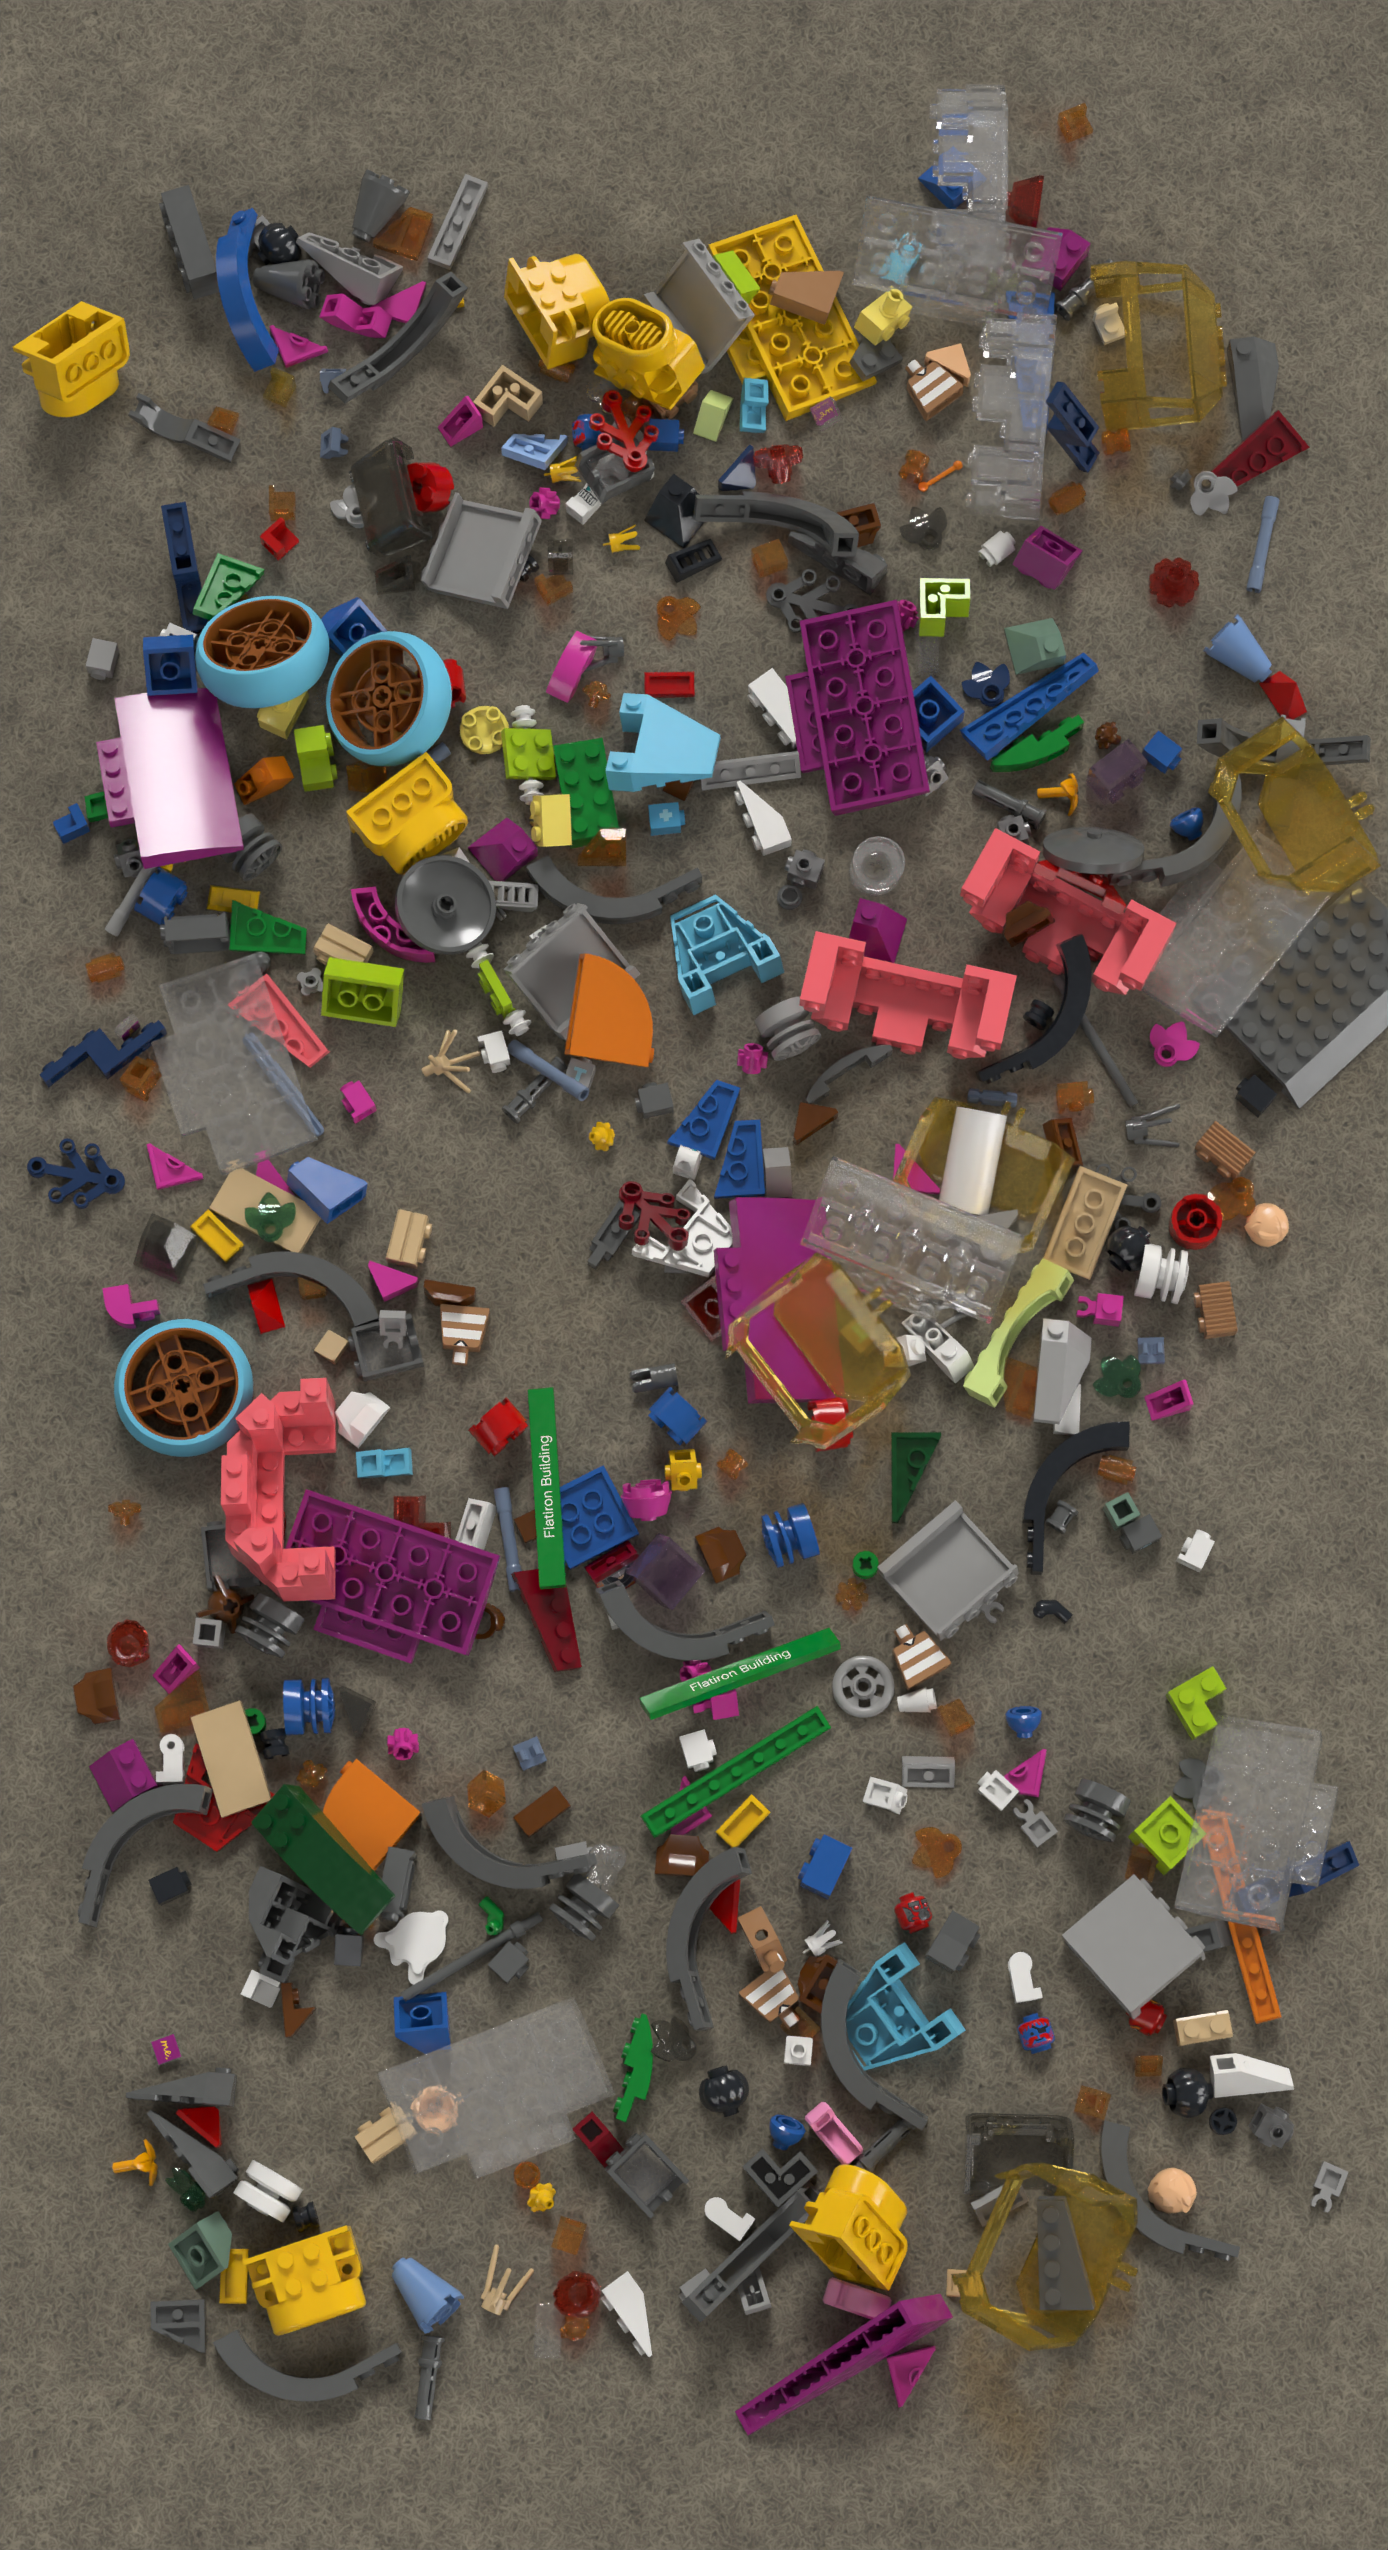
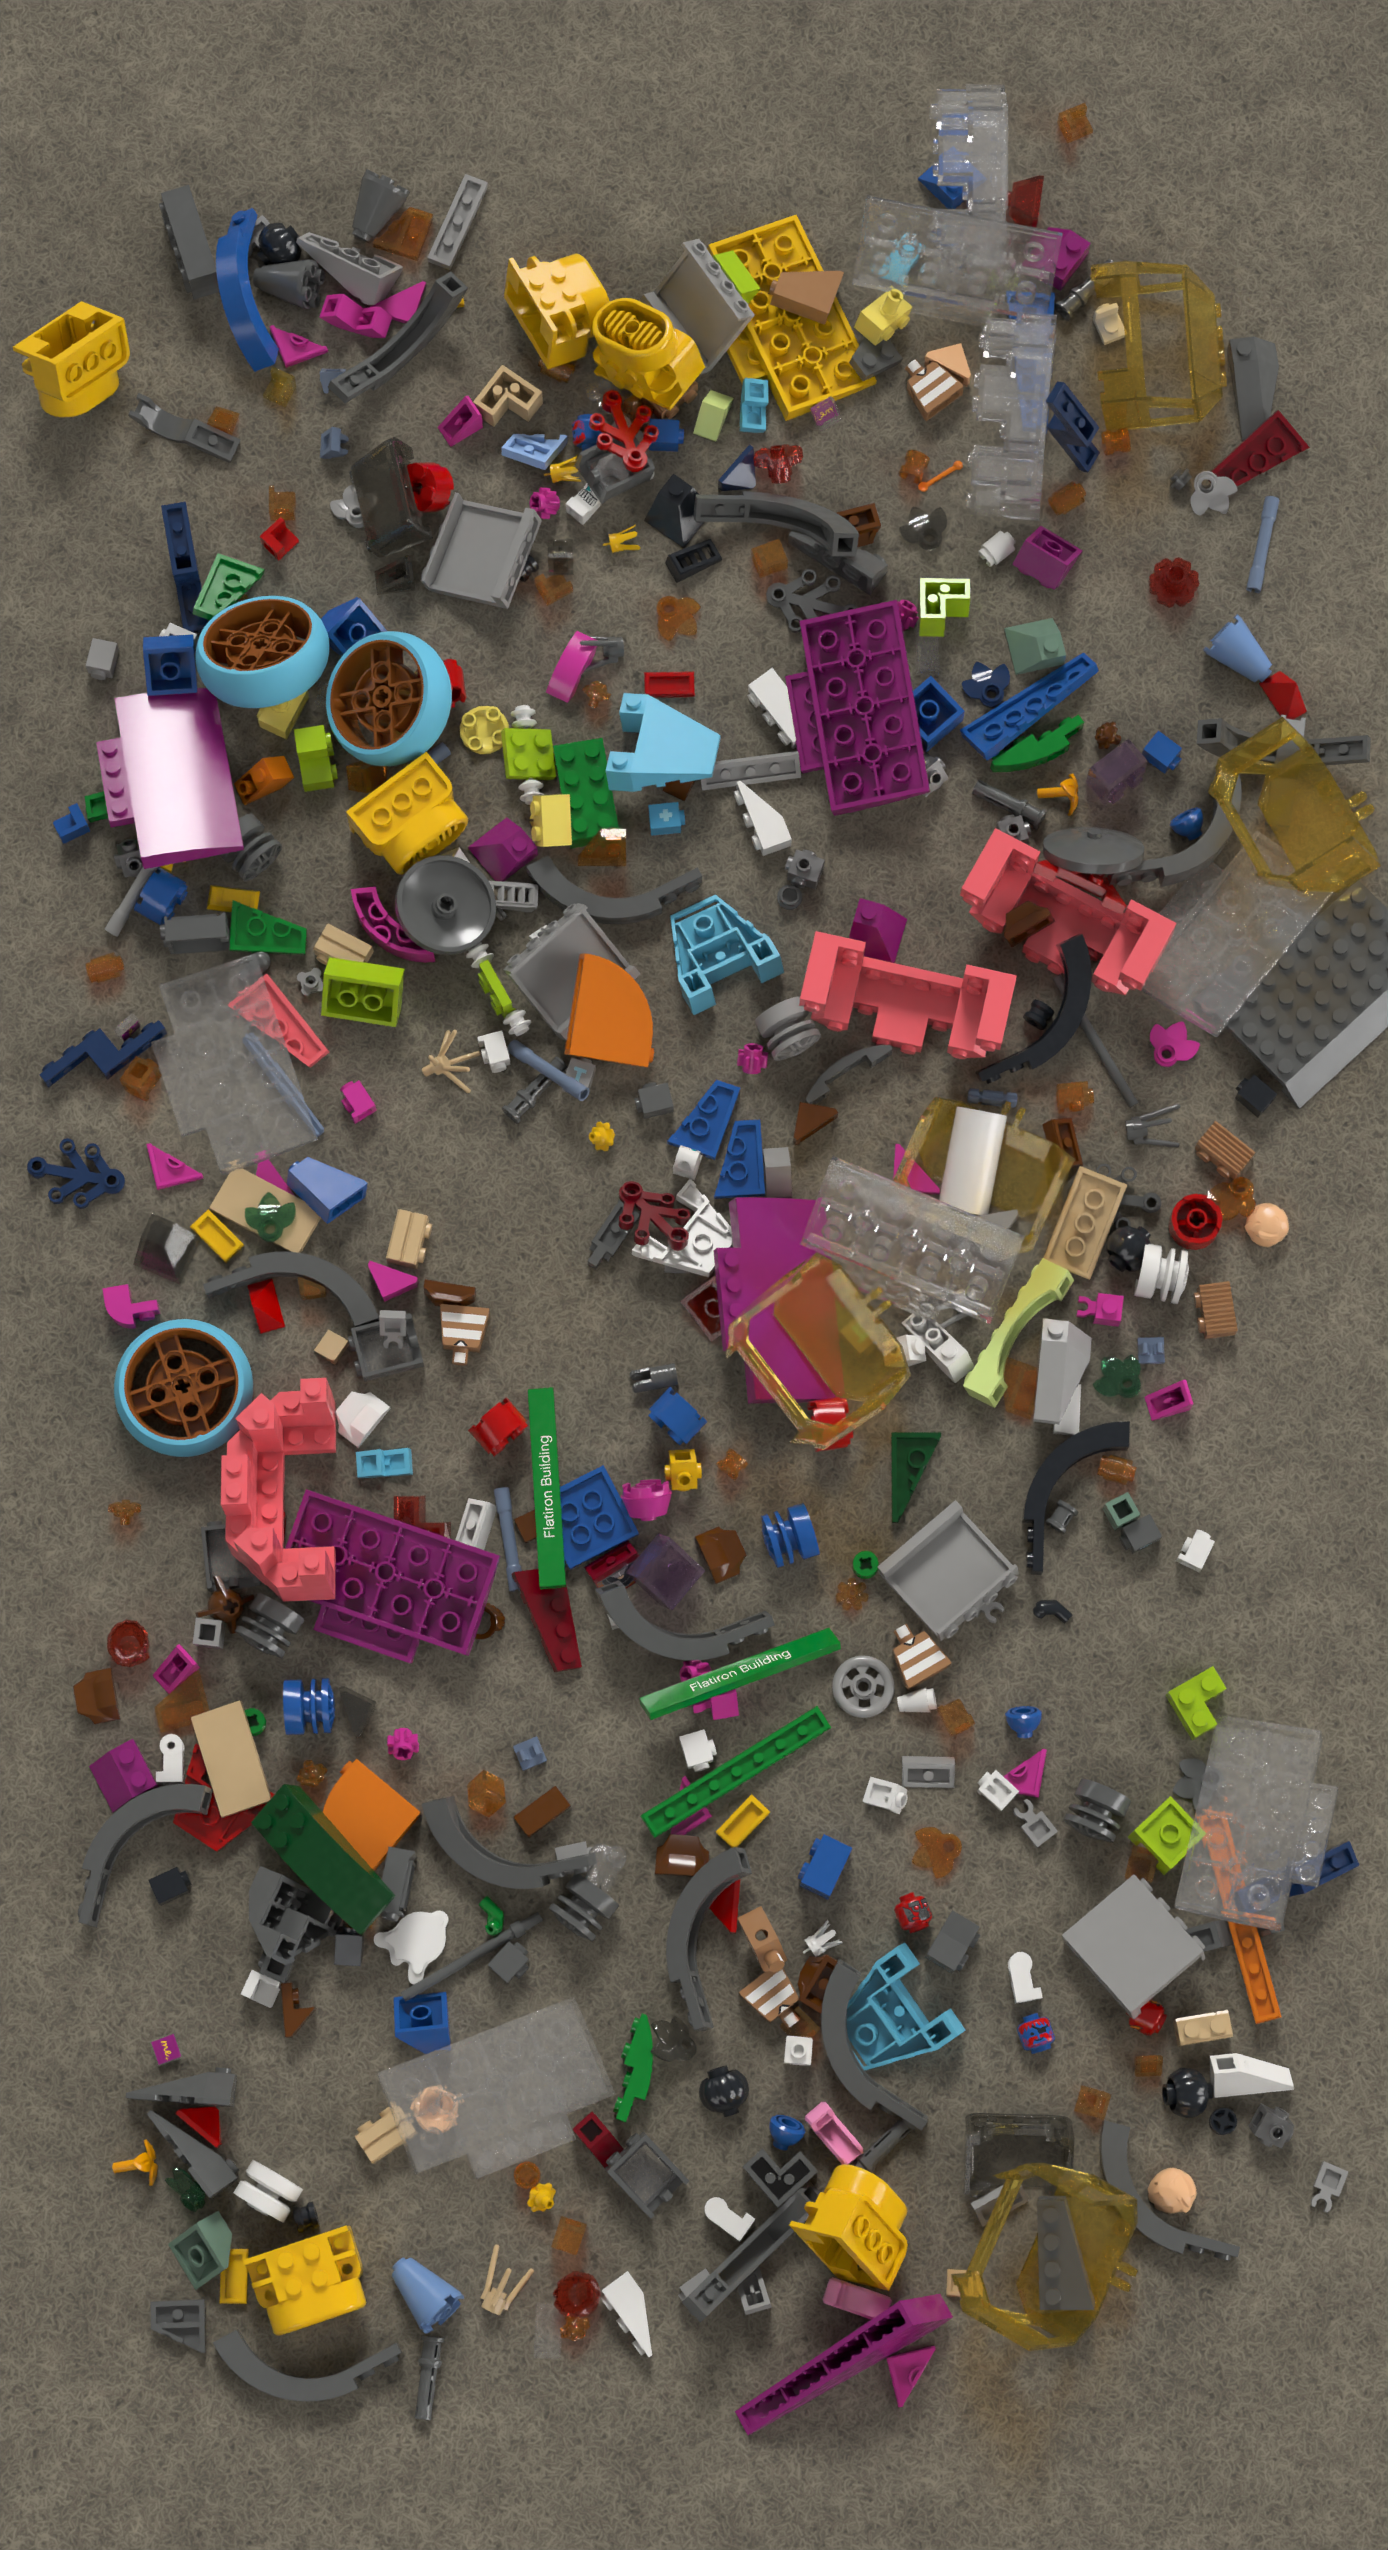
black wheel [260,1728,290,1760] -> none
clear wheel [849,836,905,897] -> none

